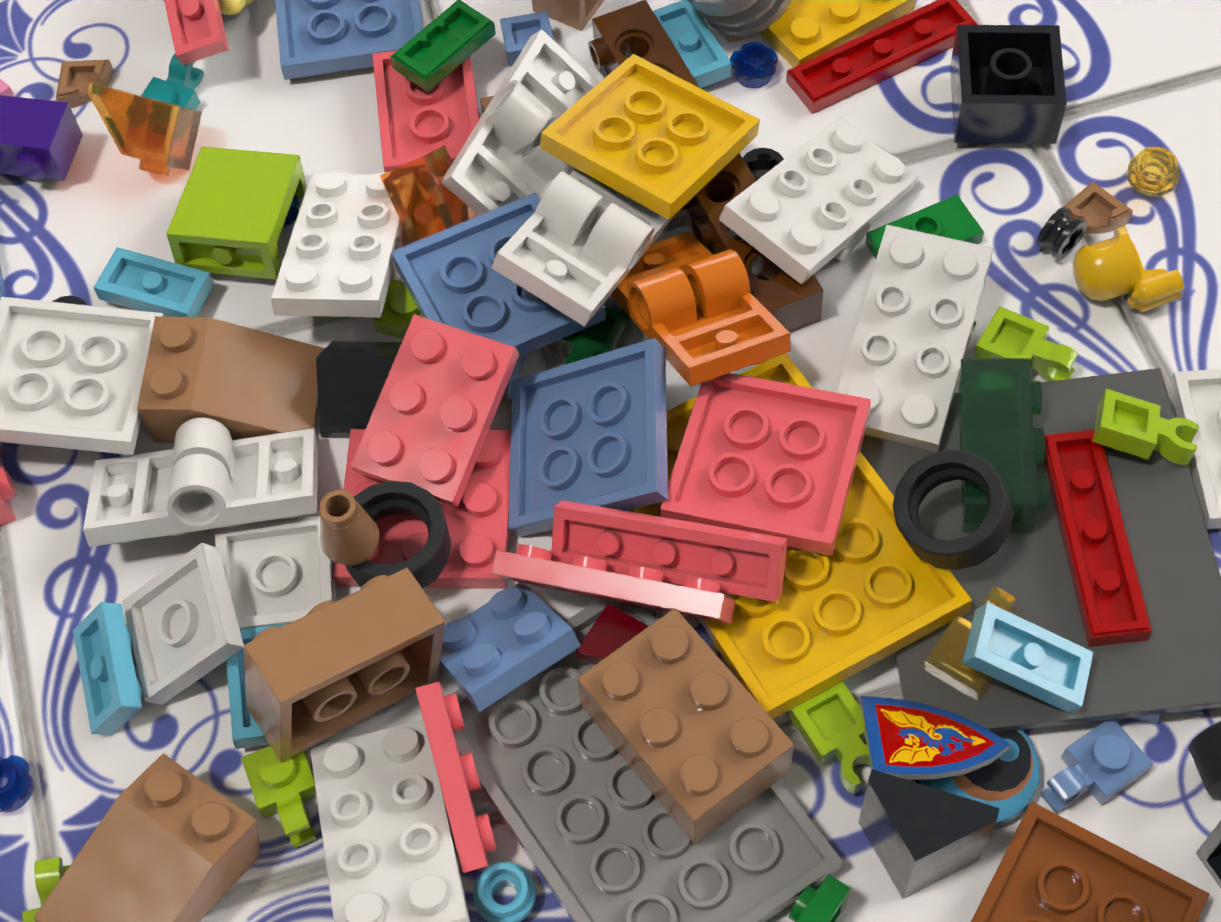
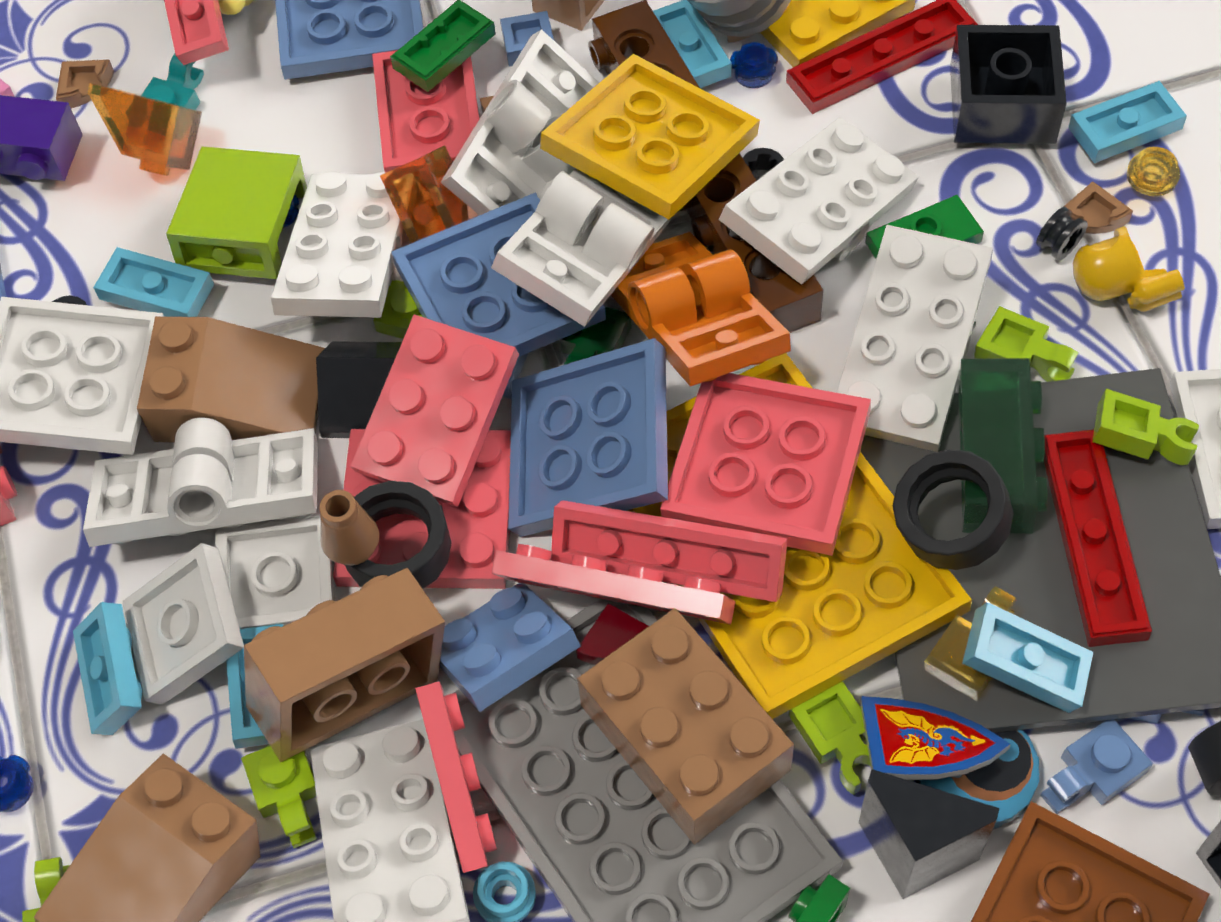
none -> medium azure plate [1068,81,1187,163]

